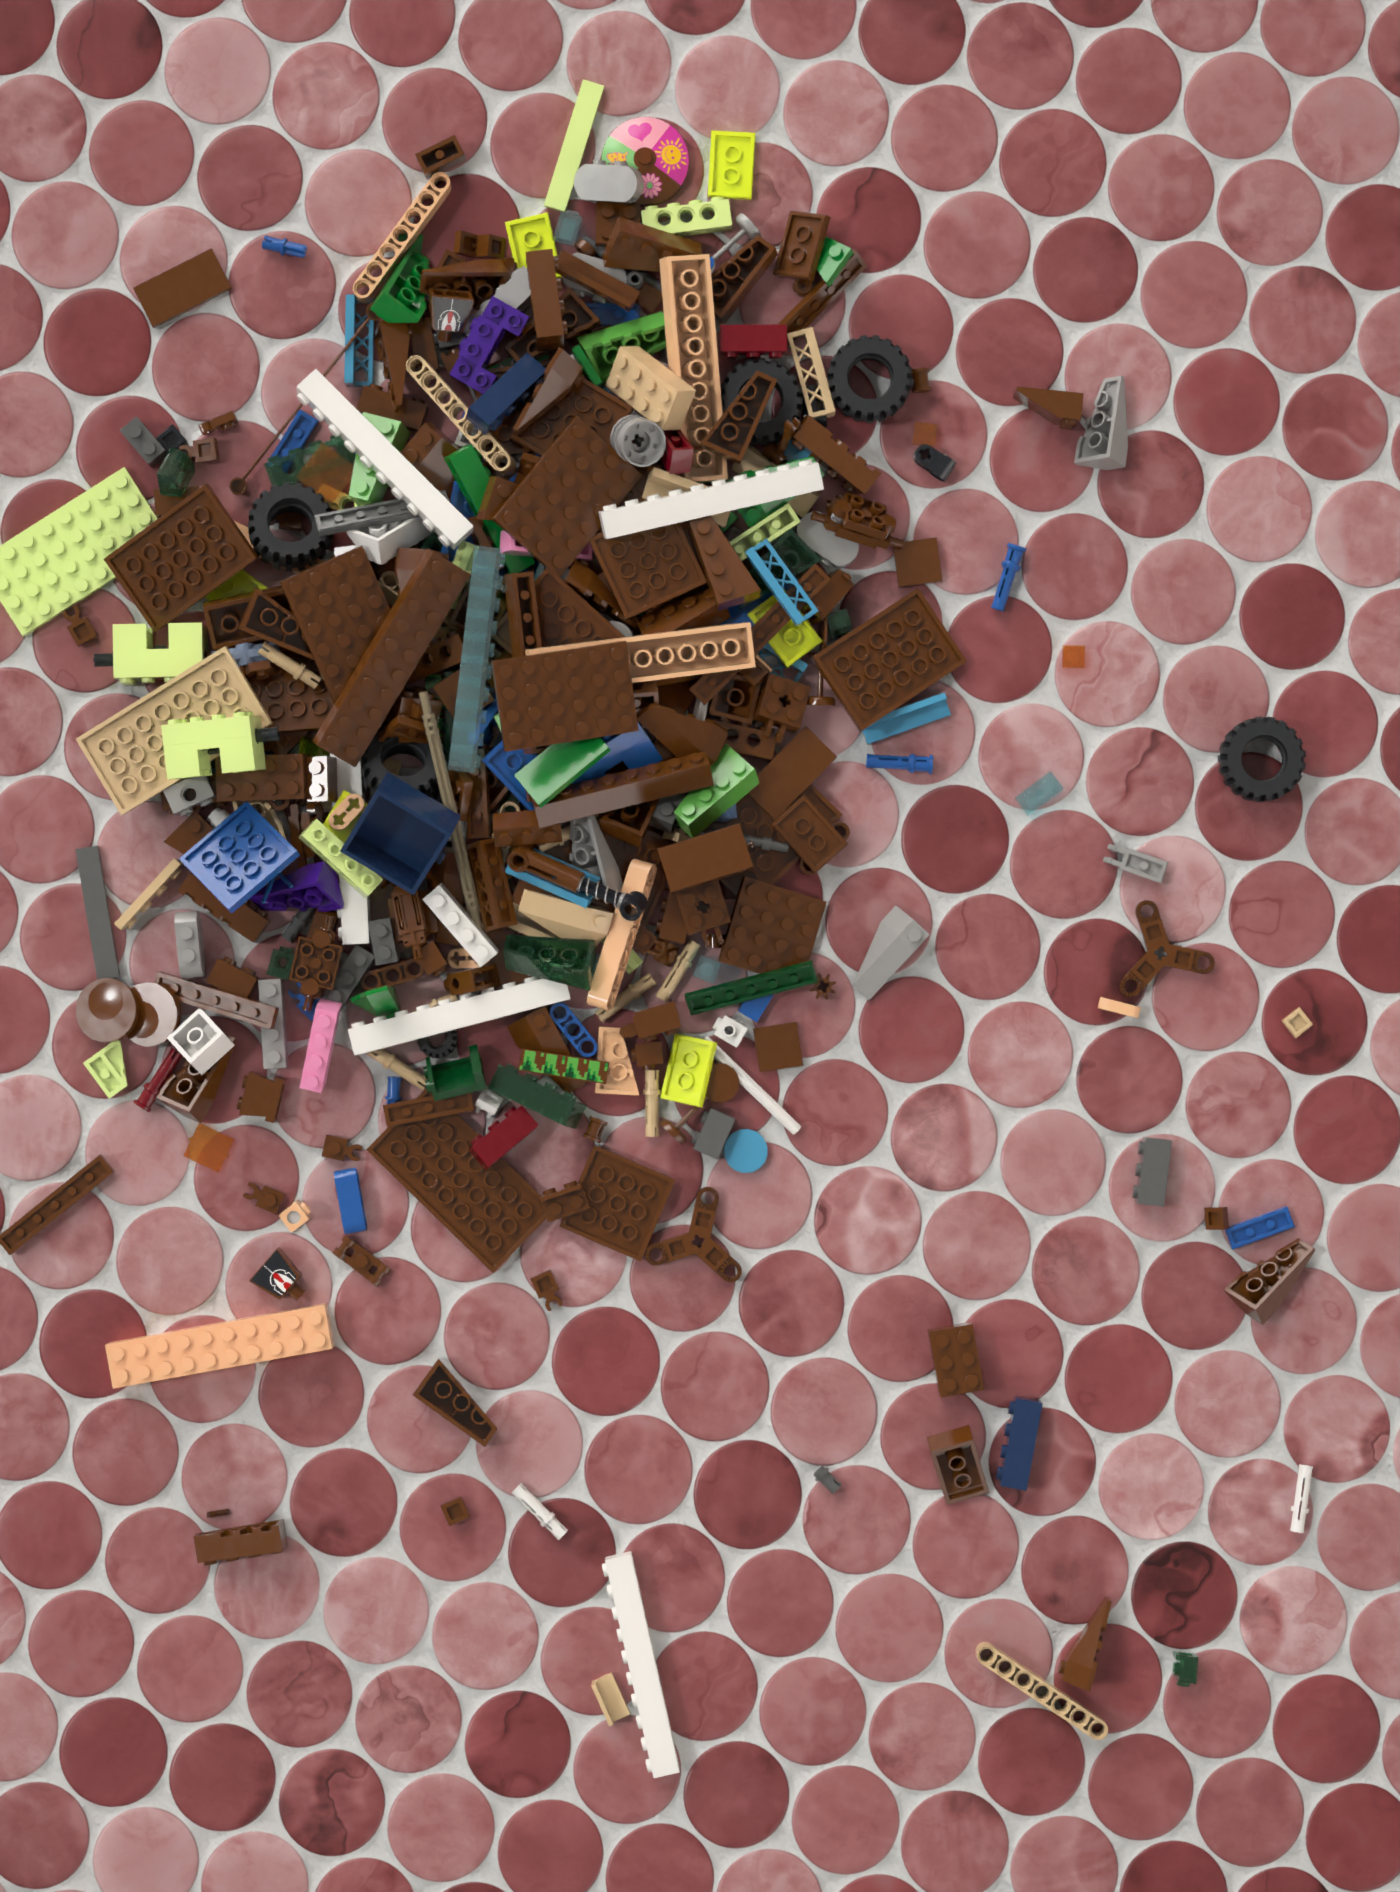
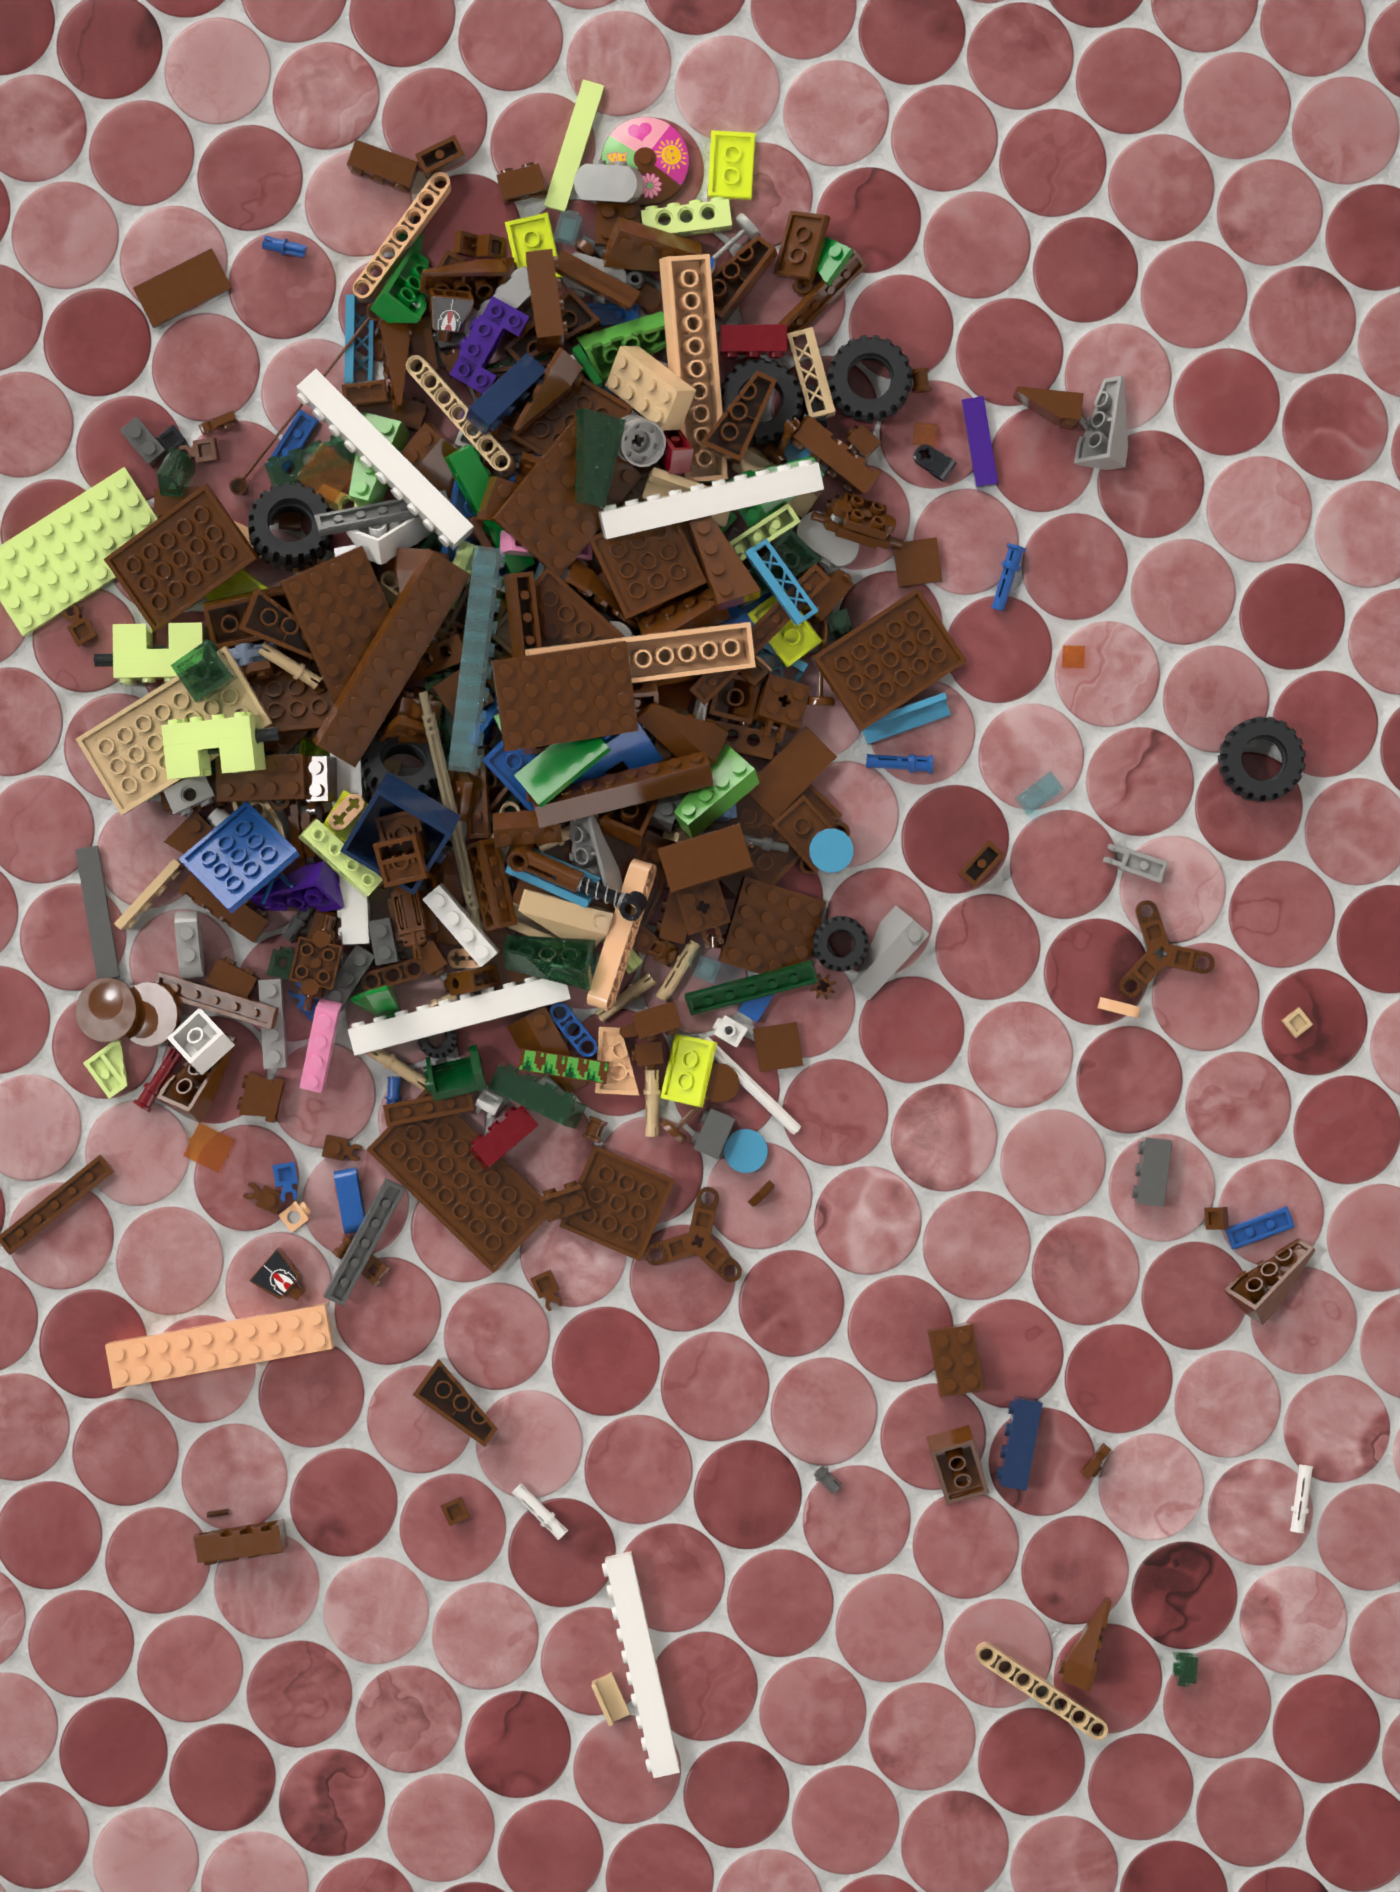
none -> clear green brick [171,640,238,703]
none -> blue plate [272,1162,298,1203]
none -> dark grey tile [323,1178,406,1307]
none -> reddish brown plate [341,379,389,407]
none -> reddish brown brick [347,139,419,192]
none -> reddish brown bracket [373,810,430,888]
none -> reddish brown brick [496,162,547,205]
none -> clear green wedge [576,408,626,509]
none -> reddish brown tile [748,1180,775,1207]
none -> dark azure tile [809,829,853,873]
none -> black tyre [813,916,869,972]
none -> reddish brown brick [846,423,881,460]
none -> reddish brown brick [957,840,1005,888]
none -> dark purple tile [961,396,998,487]
none -> reddish brown plate [1079,1443,1111,1480]

